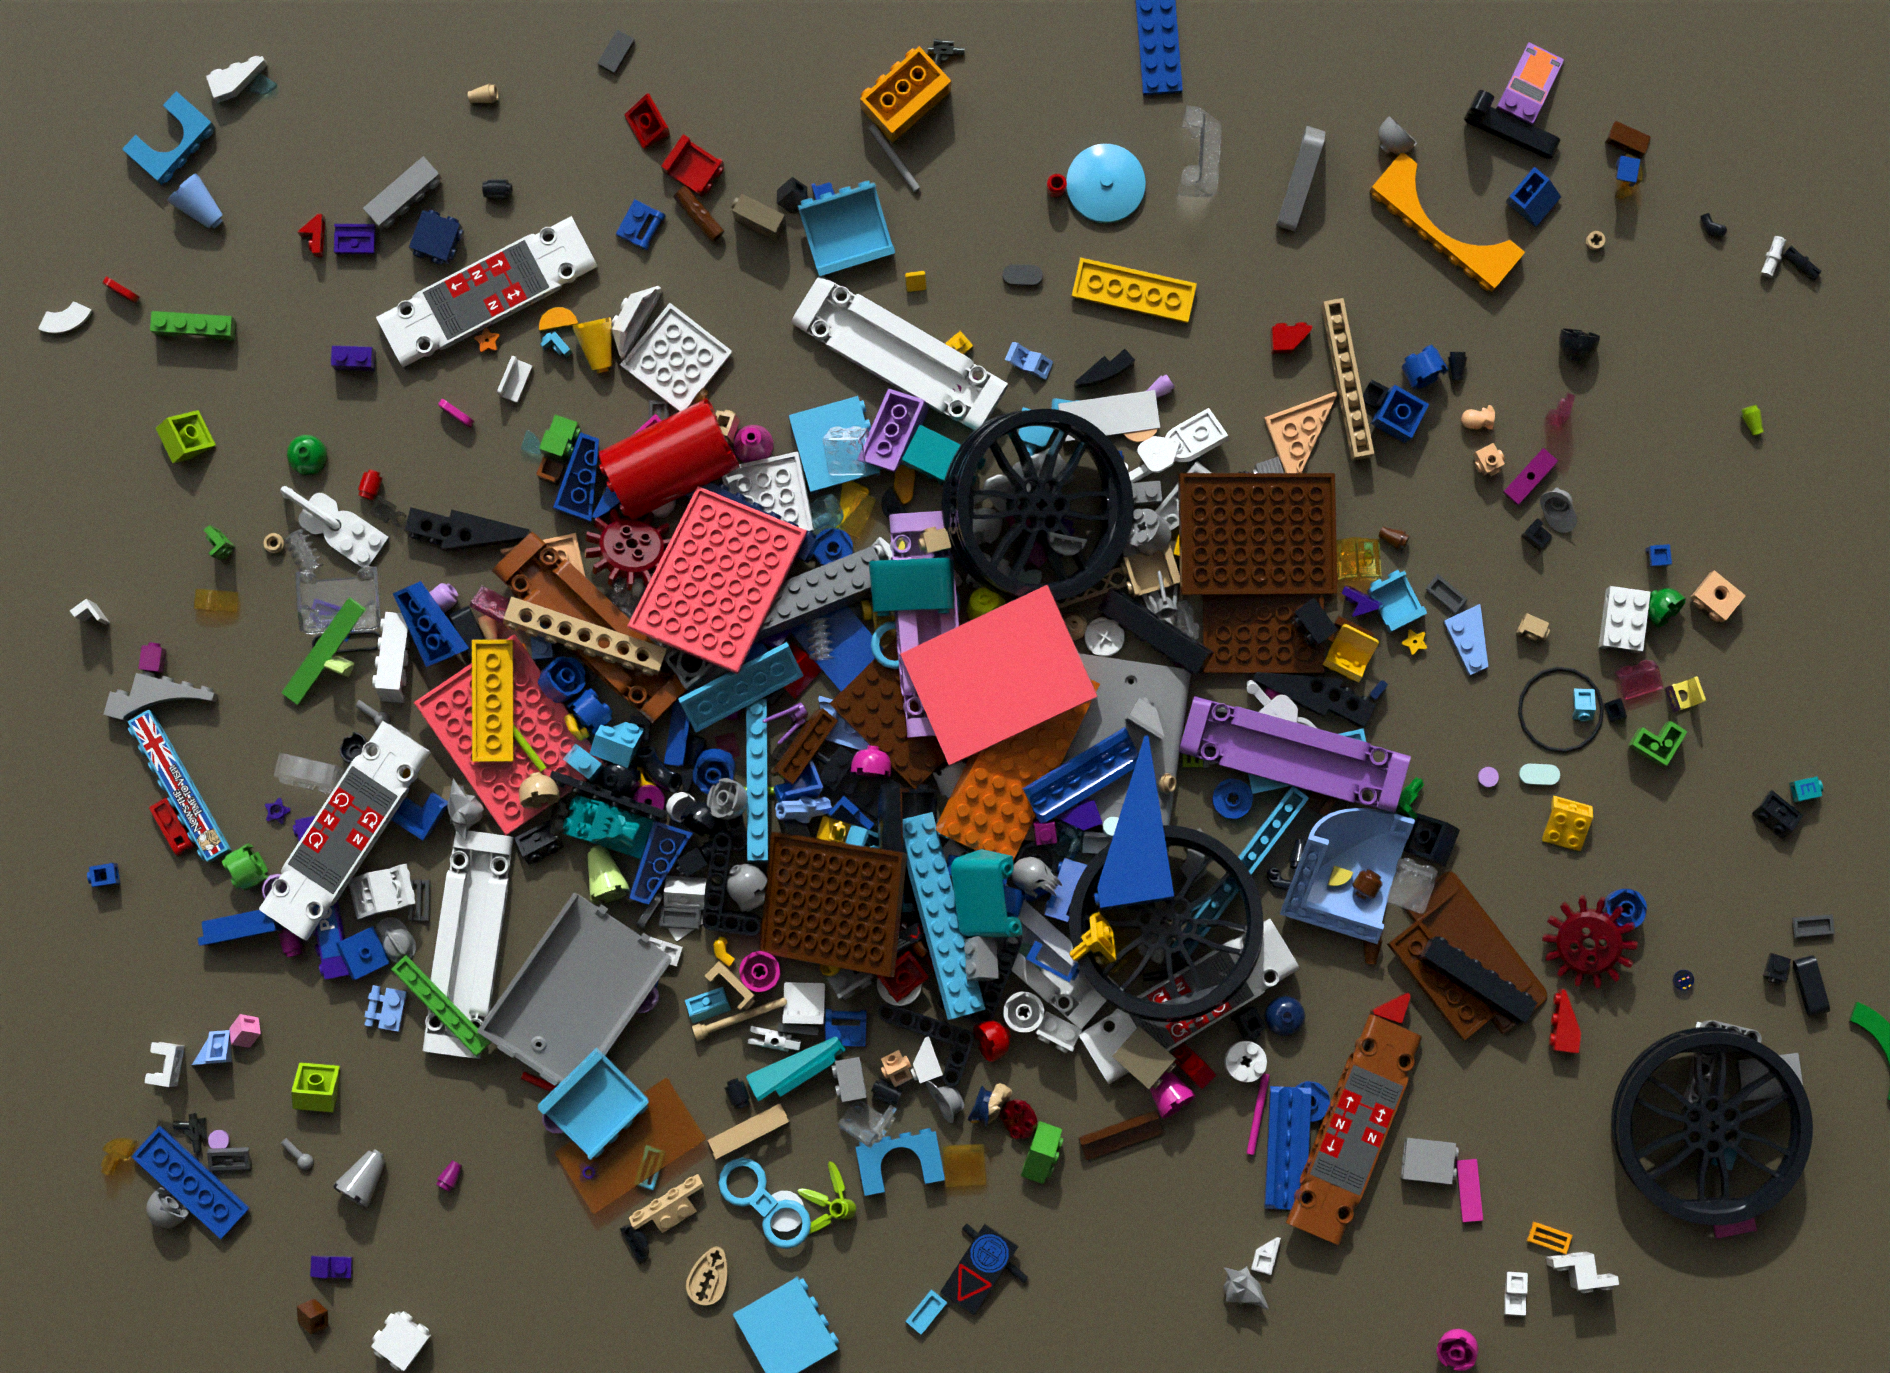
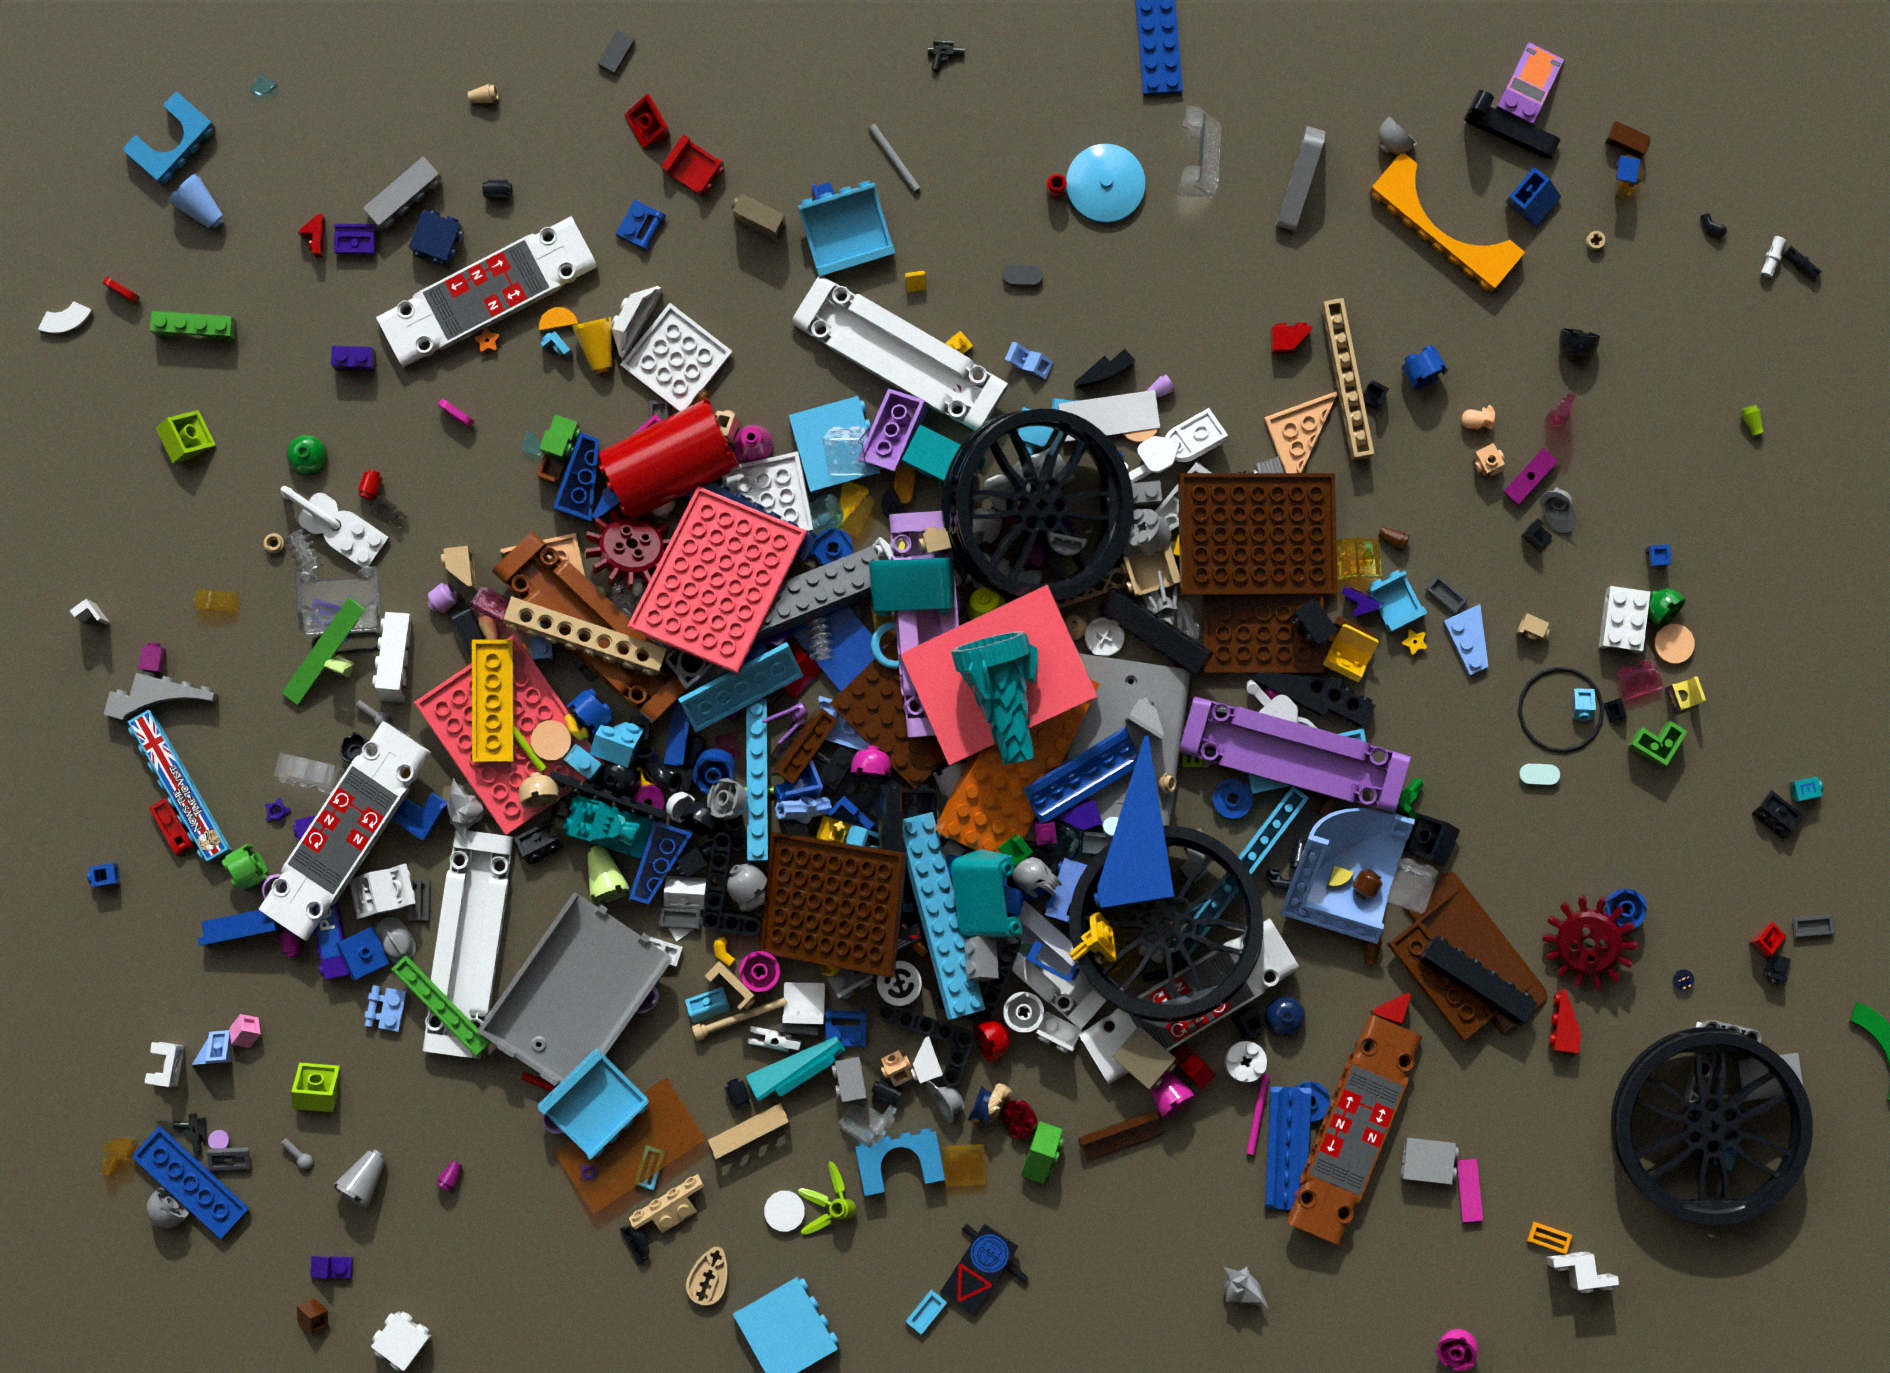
bright green bracket [204,525,235,560] -> none
white slope [206,56,267,103] -> none
blue wedge [393,581,469,667] -> none
black brick [404,507,531,551] -> none
white panel [497,356,533,403] -> none
blue brick [538,656,586,703] -> none
dark grey tile [636,893,664,930] -> none
reddish brown axle [673,186,725,242] -> none
medium azure bar [718,1158,811,1249] -> none
black panel [777,177,807,213] -> none
light orange brick [860,46,951,143] -> none
yellow tile [860,600,872,621] -> none
red slope [877,951,929,1003] -> none
yellow plate [1071,257,1197,323] -> none
white tile [1251,1237,1281,1275] -> none
dark blue tile [1368,680,1388,701] -> none
blue brick [1370,385,1429,443] -> none
black cone [1448,352,1467,380] -> none
lavender tile [1477,767,1499,787] -> none
white slope [1504,1272,1528,1317] -> none
yellow bracket [1542,795,1593,851] -> none
light nougat brick [1690,570,1746,623] -> none
dark pink tile [1713,1218,1757,1238] -> none
black beam [1793,955,1830,1017] -> none
none -> tan slope [441,546,477,591]
none -> light nougat tile [531,720,571,760]
none -> teal cone [951,631,1038,765]
none -> green panel [998,833,1033,867]
none -> light nougat tile [1654,624,1695,664]
none -> red slope [1749,921,1786,957]

